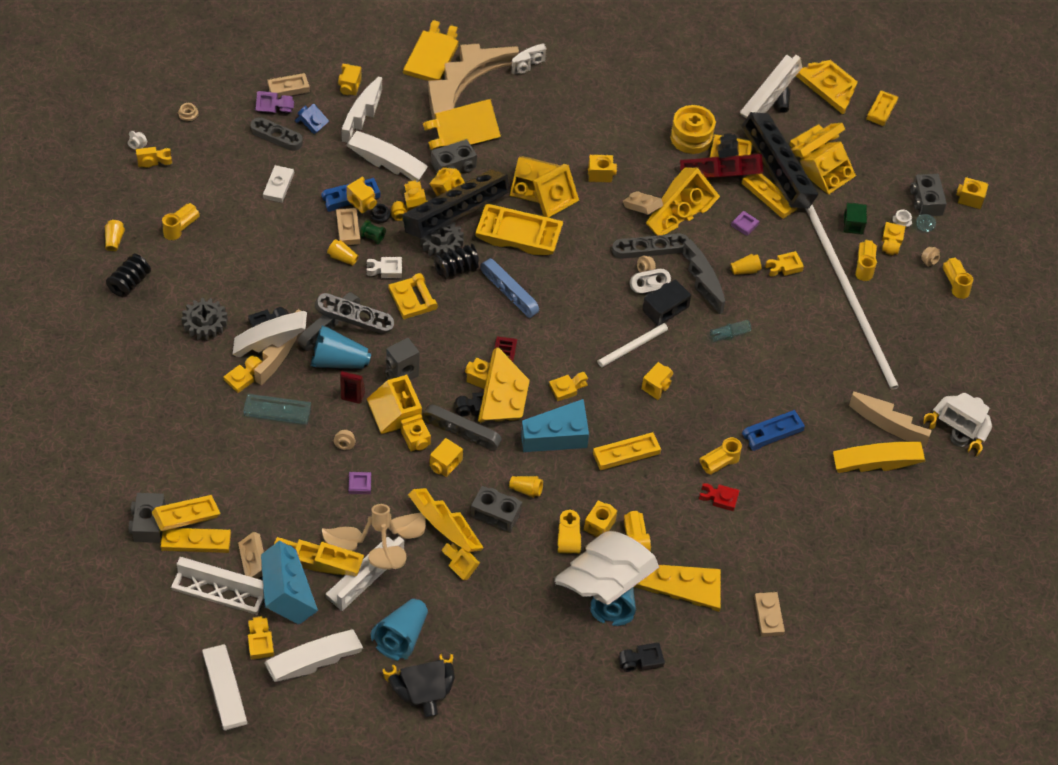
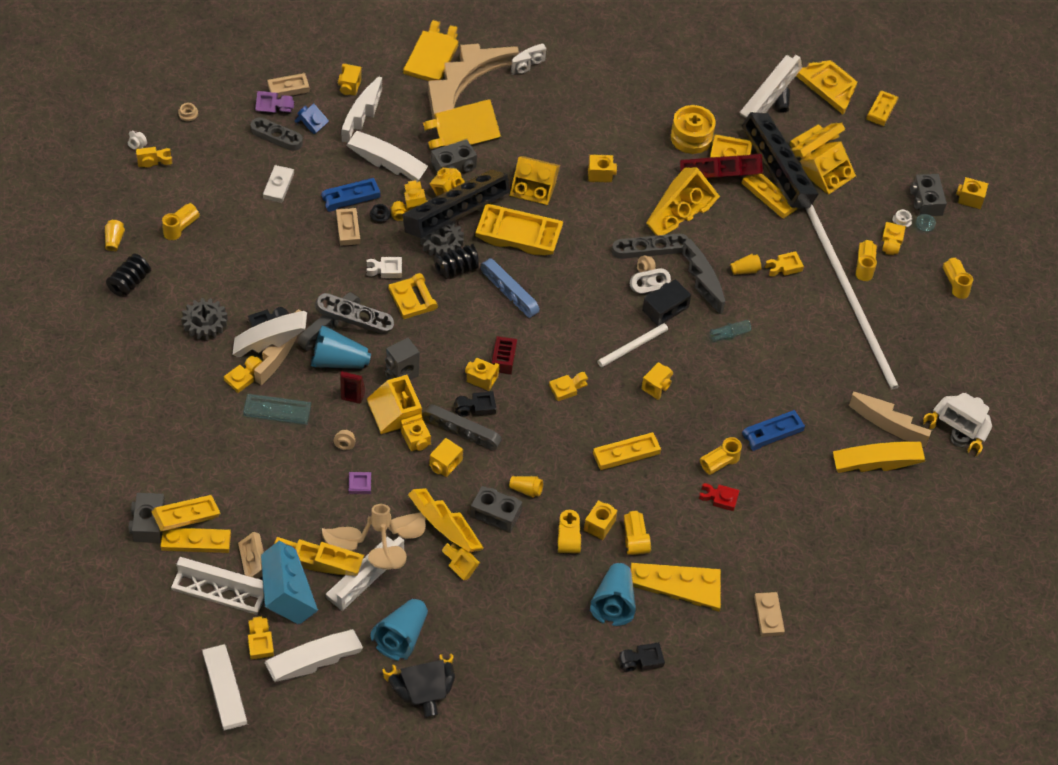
yellow cone [327,239,359,266] -> none
yellow brick [347,177,377,213] -> none
dark green bush [360,220,386,244] -> none
yellow wing [478,348,530,422] -> none
dark azure wedge [521,399,589,452] -> none
yellow plate [533,164,579,218] -> none
white slope [554,531,659,605] -> none
tan plate [623,192,663,214] -> none
black plate [718,133,739,158] -> none
medium lavender tile [731,211,759,236] -> none
dark green brick [844,203,867,235] -> none
tan plate [921,247,940,266] -> none

